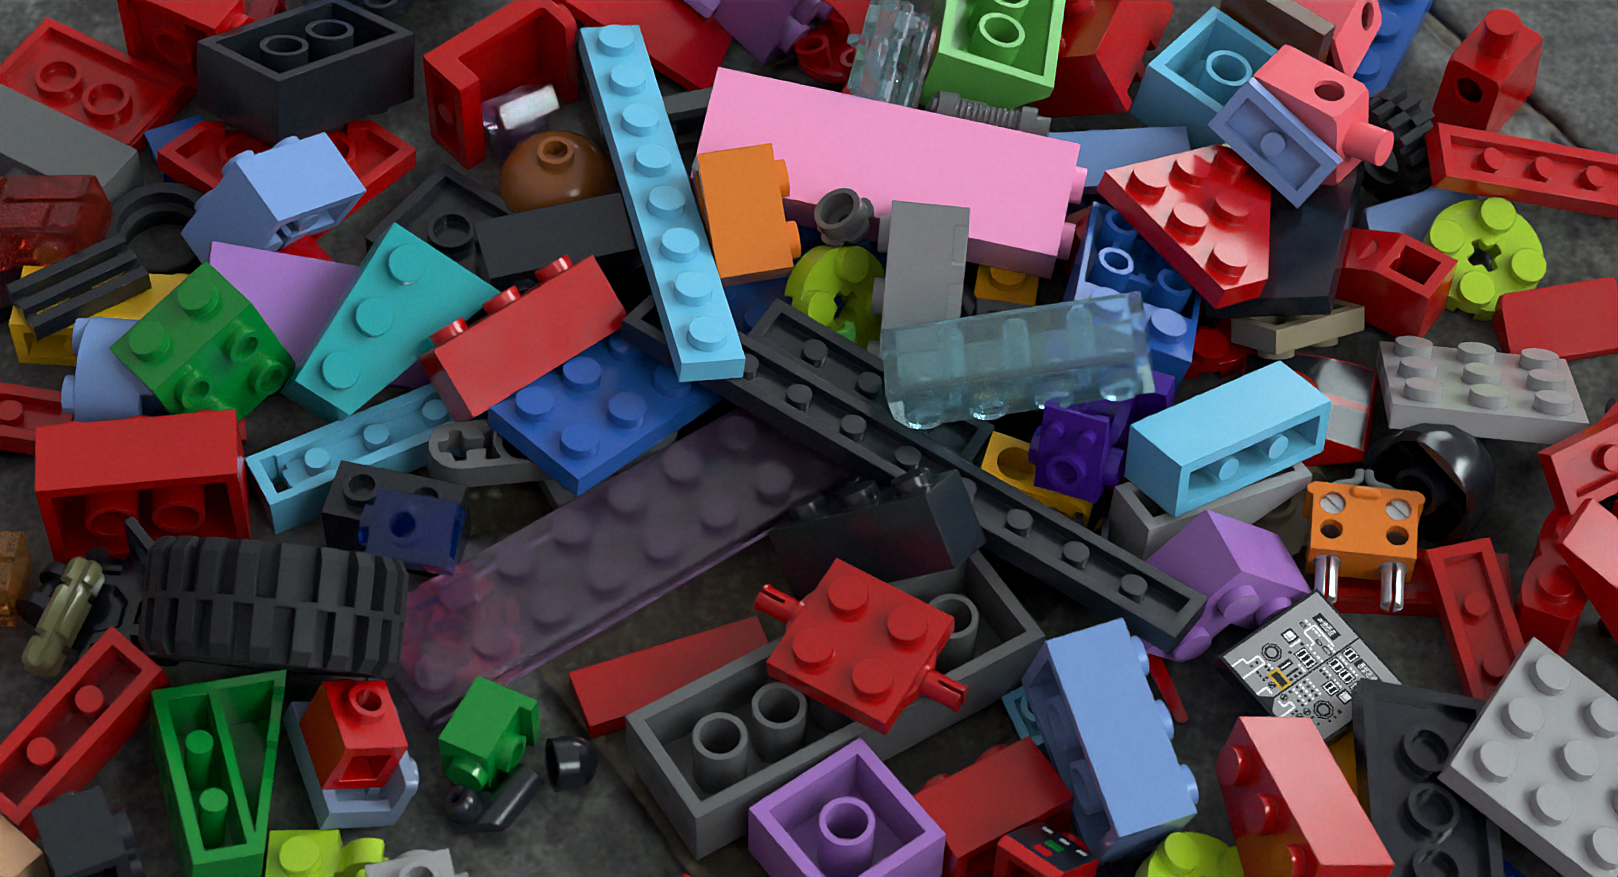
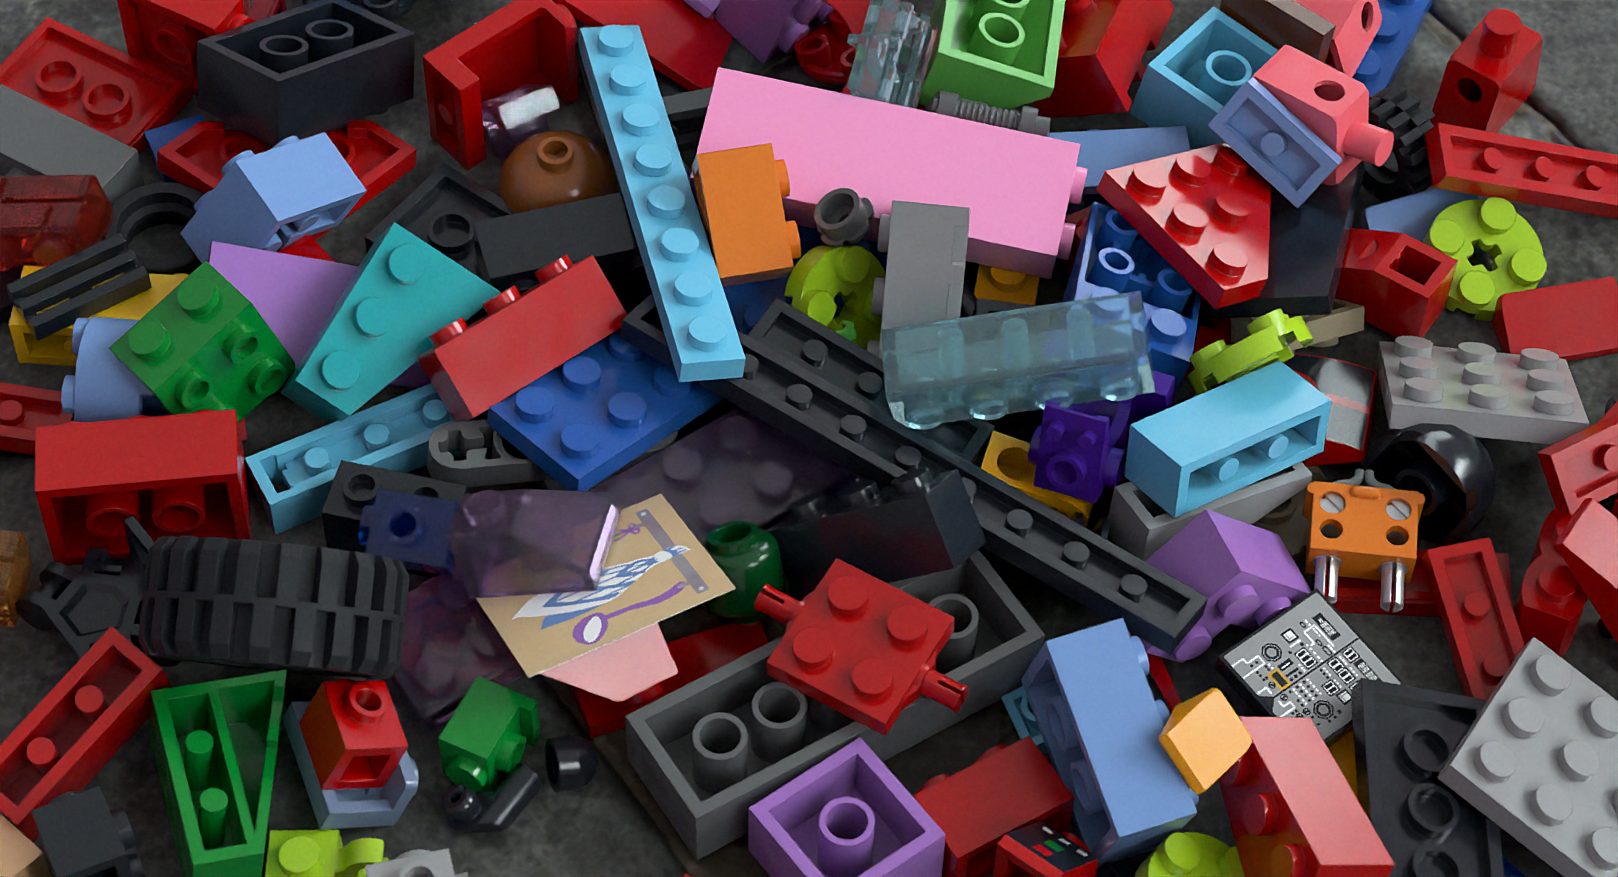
olive axle [21,557,105,680] -> none
none -> clear purple slope [446,489,624,599]
none -> tan sticker [462,493,736,678]
none -> slope [509,623,679,706]
none -> dark green head [702,521,786,624]
none -> light orange slope [1158,688,1252,795]
none -> lime plate [1187,309,1314,395]

